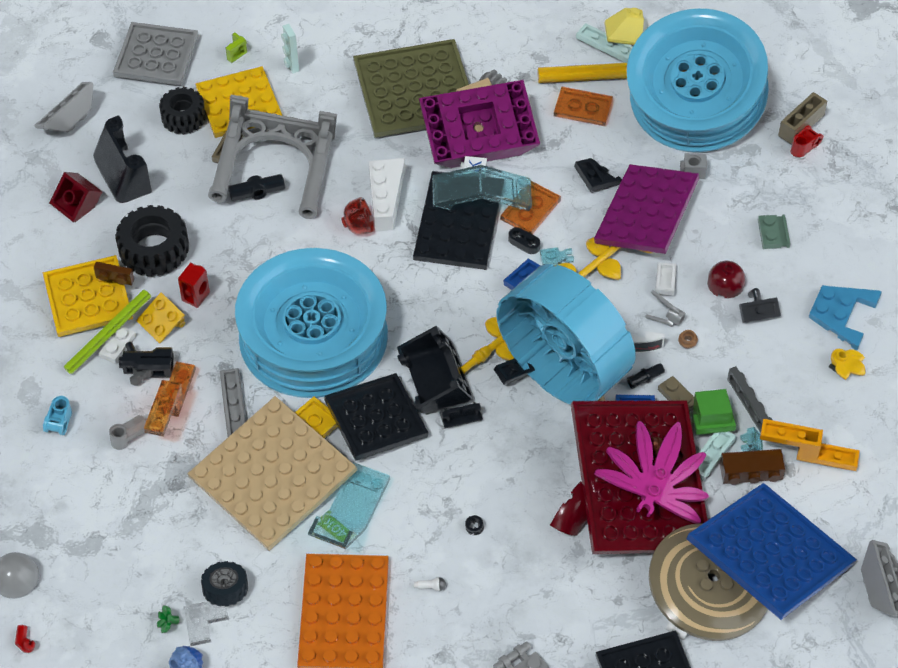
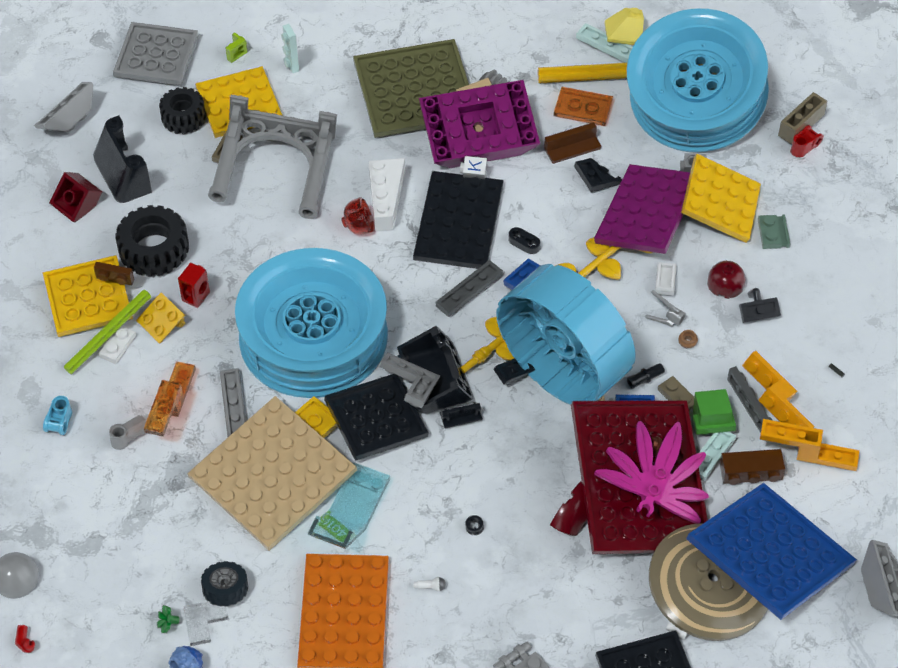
black piece [119,342,174,386] -> none
black piece [228,174,285,201] -> none
clear light blue windscreen [432,165,532,211] -> none
clear orange tile [500,180,561,234] -> none
clear light blue plate [540,247,574,266] -> none
slope [632,331,665,353] -> none
clear light blue tile [740,427,763,451] -> none
dark azure wing [809,285,882,350] -> none
yellow plate [831,349,865,380] -> none
none -> light grey plate [380,352,440,408]
none -> dark grey plate [436,260,503,317]
none -> reddish brown panel [544,122,601,164]
none -> yellow plate [681,154,761,243]
none -> light orange bracket [742,351,815,428]

